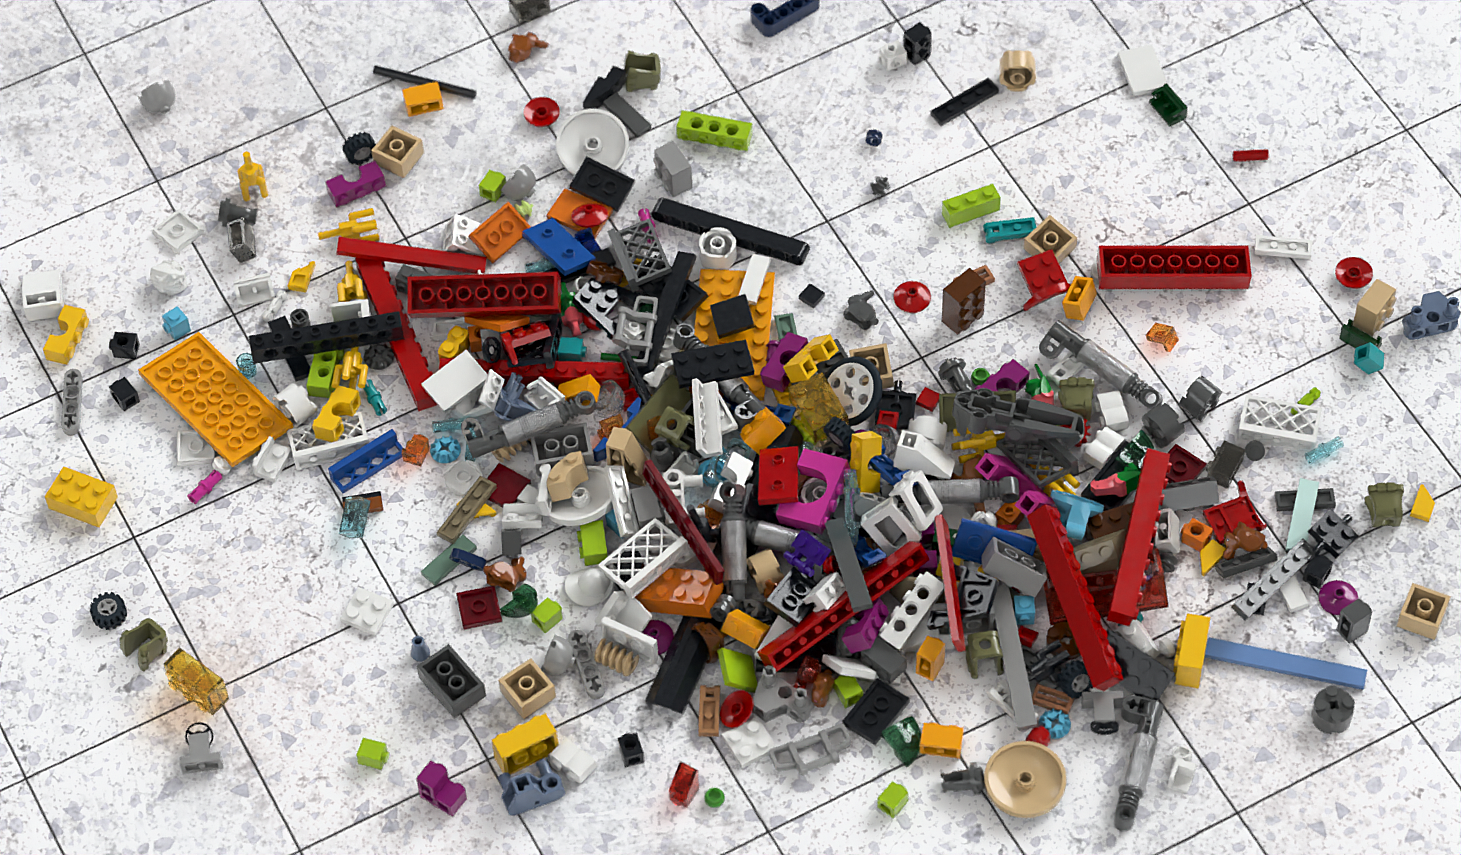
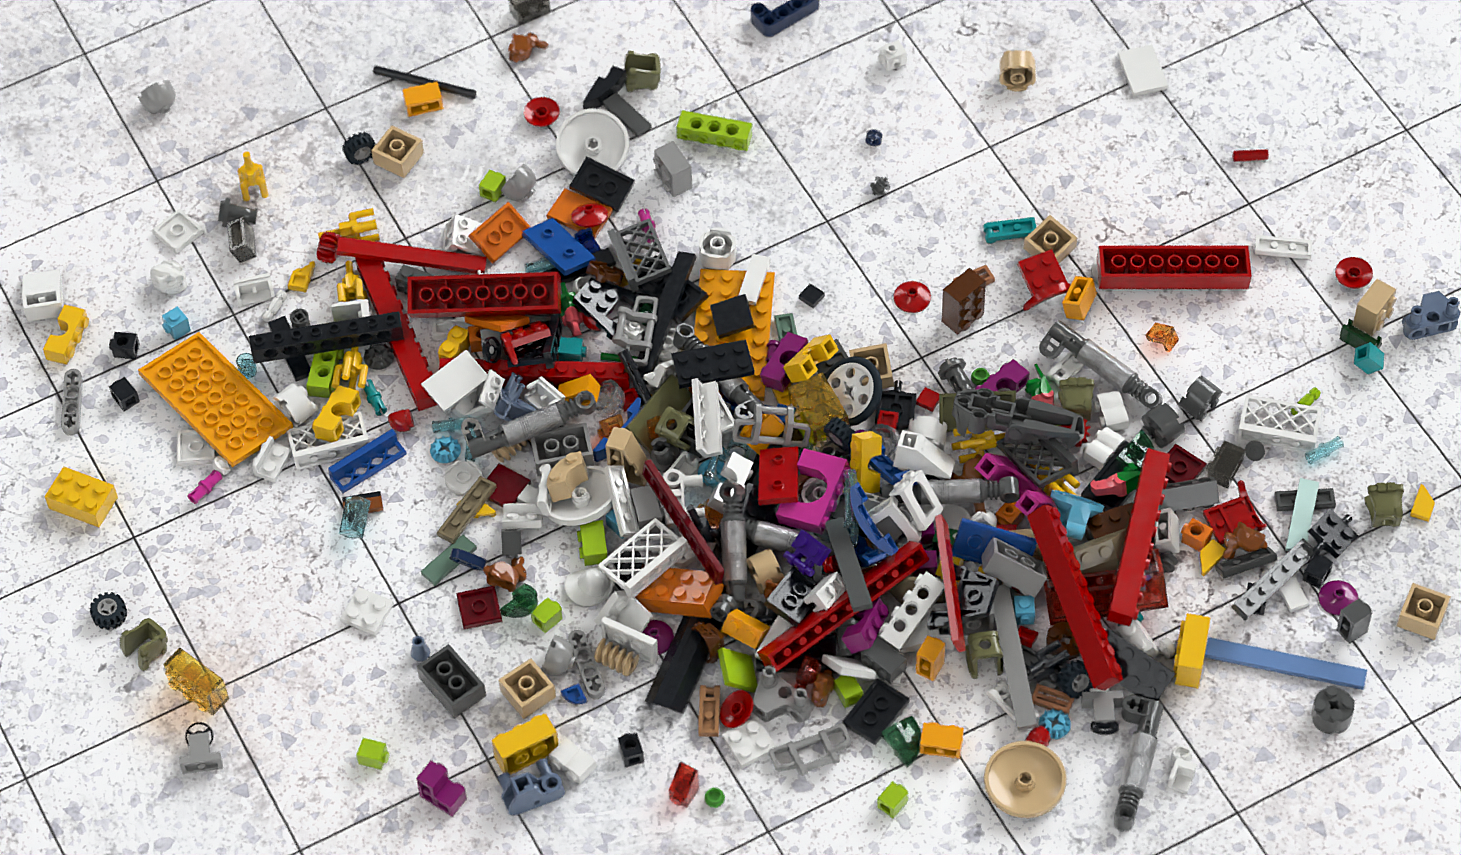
magenta arch [325,160,386,208] -> none
clear orange brick [402,434,430,467] -> none
yellowish green wheel [514,200,533,219] -> none
black beam [651,198,810,265] -> none
dark grey animal [843,290,879,330] -> none
black brick [903,22,932,66] -> none
black tile [930,77,999,126] -> none
dark grey piece [941,762,985,795] -> none
lime brick [942,184,1001,228] -> none
dark green hinge [1149,83,1188,127] -> none
none -> red gear [316,231,340,263]
none -> red piece [387,409,414,432]
none -> blue tile [560,683,587,704]
none -> light grey bar [732,403,811,447]
none -> blue slope [850,482,899,556]

